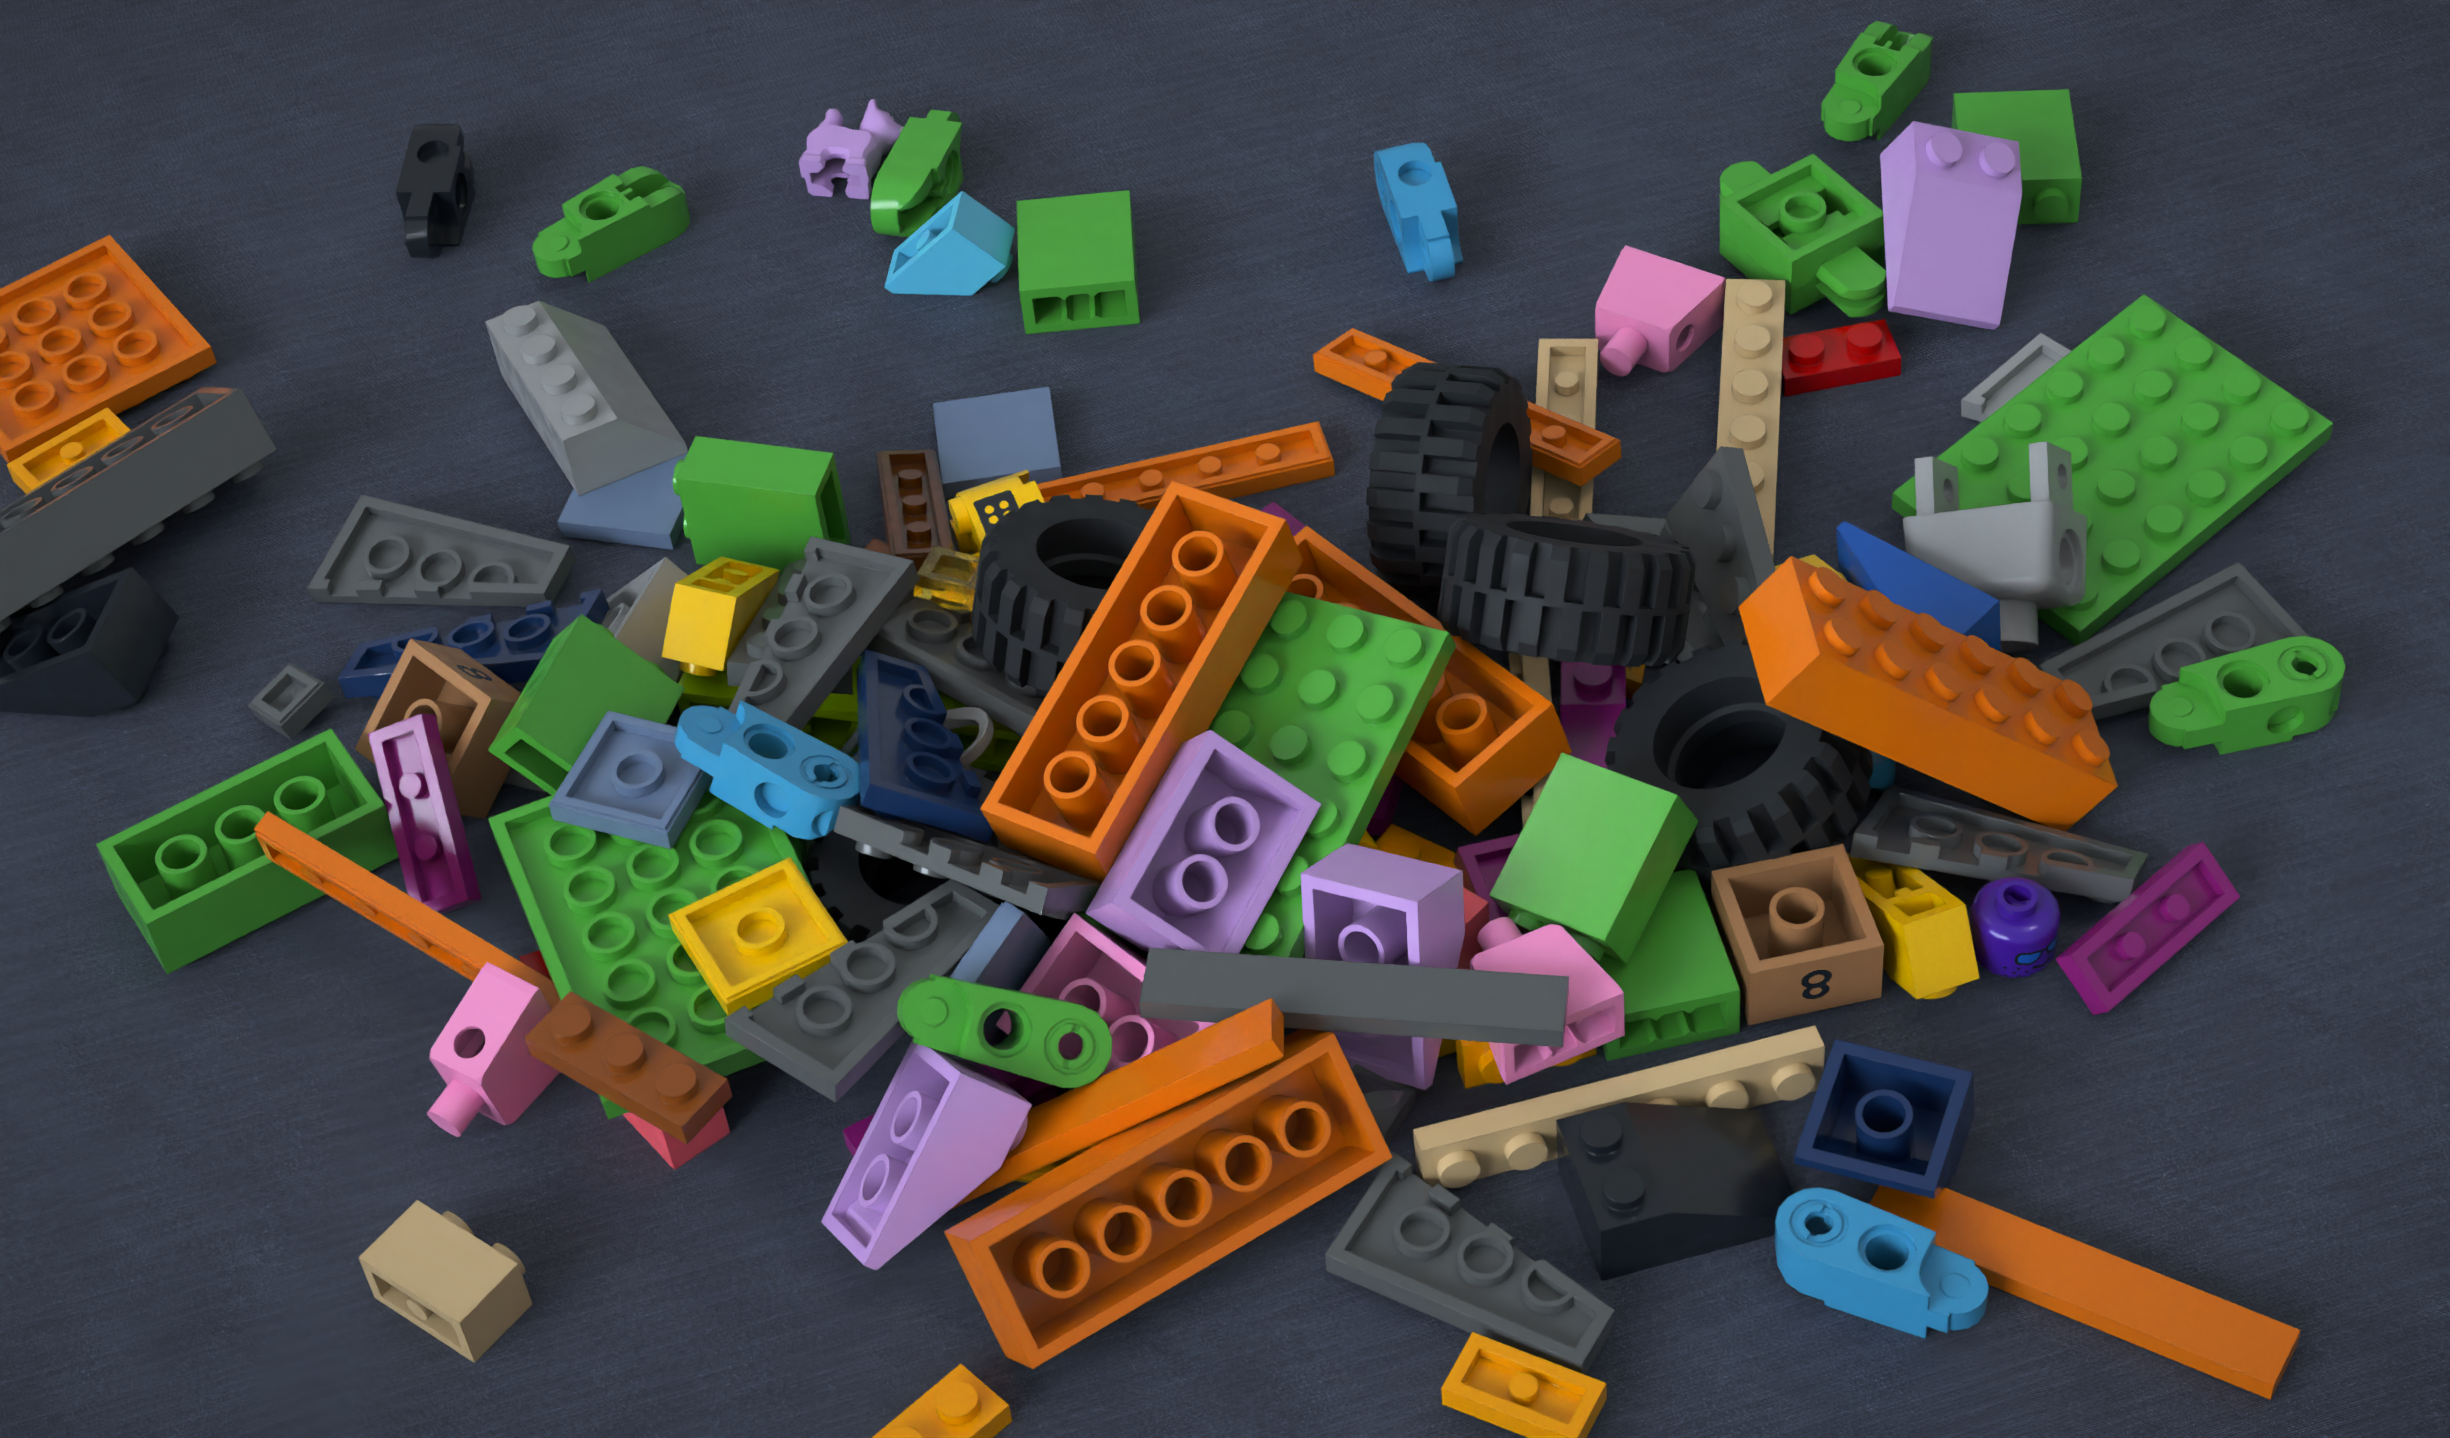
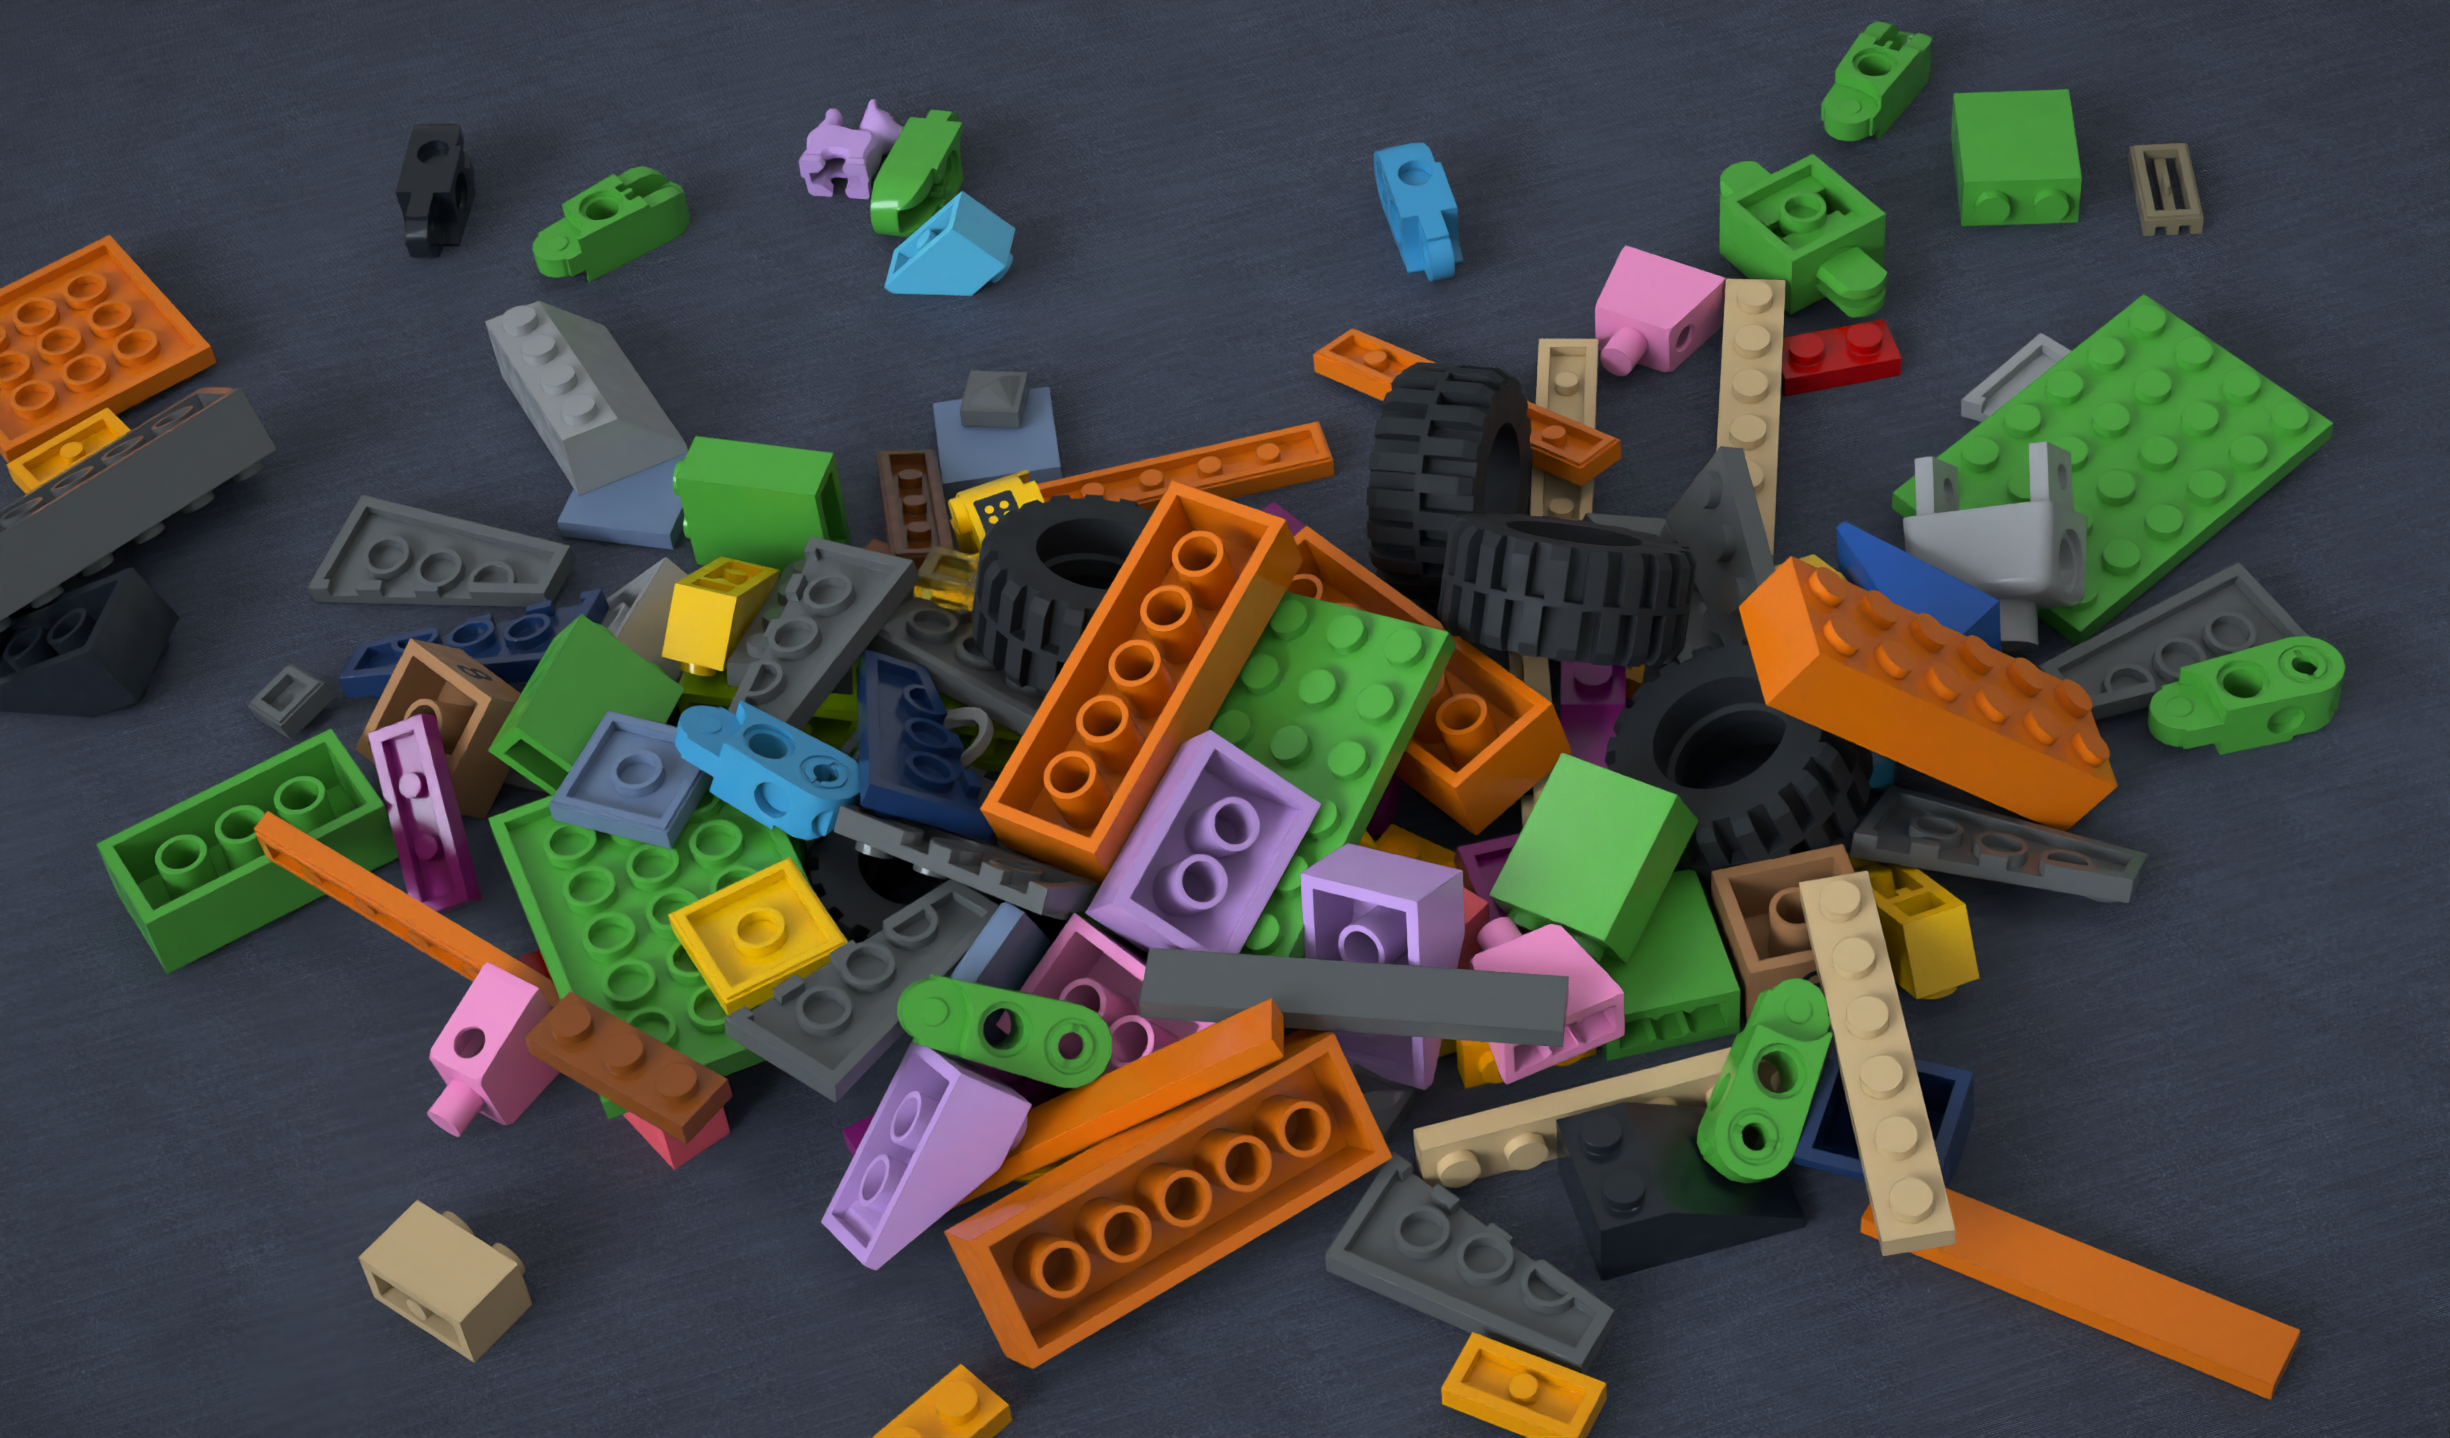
bright green brick [1016,190,1140,334] -> none
dark azure piece [1775,1187,1989,1339] -> none
lavender slope [1880,121,2022,330] -> none
dark purple head [1969,877,2061,978] -> none
magenta plate [2056,841,2240,1015] -> none
none -> dark grey tile [960,370,1030,428]
none -> bright green piece [1697,978,1833,1184]
none -> tan plate [1799,871,1956,1256]
none -> dark tan tile [2128,143,2204,237]

